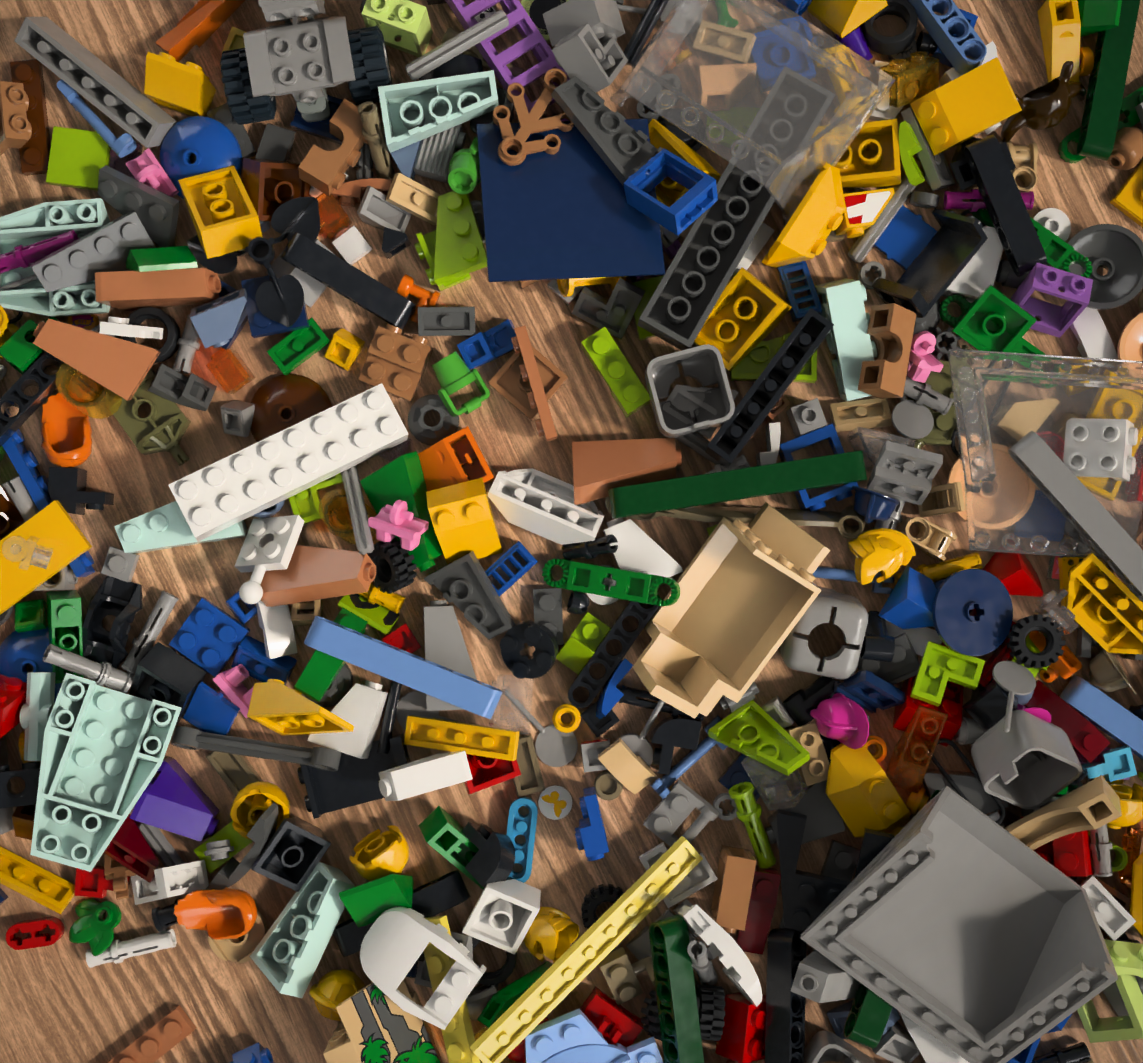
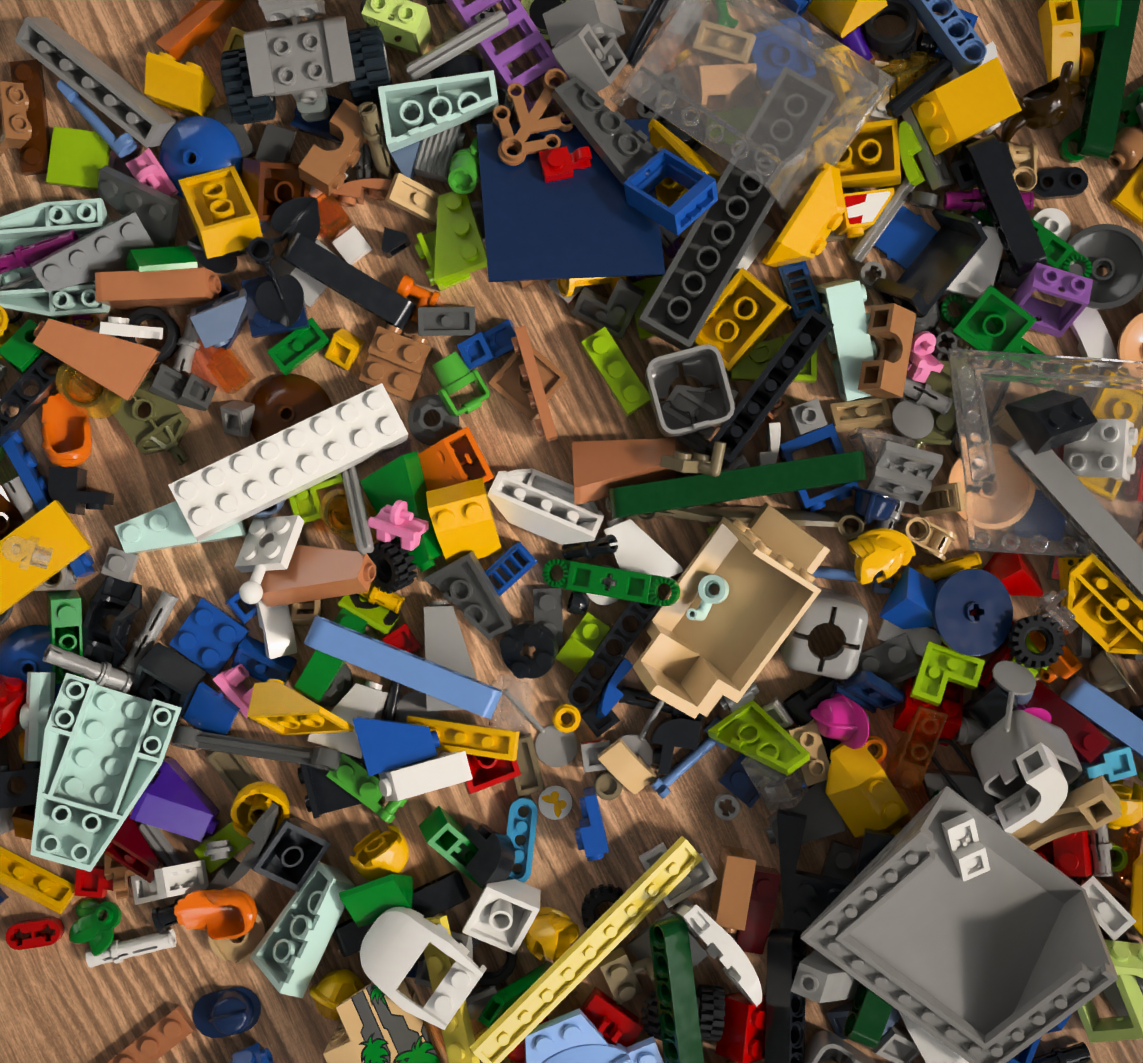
green tile [14,599,47,633] -> none
light grey slope [357,186,412,233] -> none
light grey plate [643,780,719,847] -> none
light grey pin [687,940,718,986] -> none
lime pin [728,782,776,868] -> none
black piece [860,611,895,662] -> none
yellow plate [905,787,929,815] -> none
none -> dark blue piece [193,987,261,1038]
none -> bright green plate [326,753,408,823]
none -> blue slope [352,716,441,776]
none -> red plate [539,146,592,183]
none -> dark tan plate [660,441,726,477]
none -> light aqua plate [686,574,729,621]
none -> black axle [885,58,954,118]
none -> white slope [941,812,990,882]
none -> white arch [994,742,1068,834]
none -> black slope [1005,390,1098,455]
none -> black plate [1031,167,1088,200]

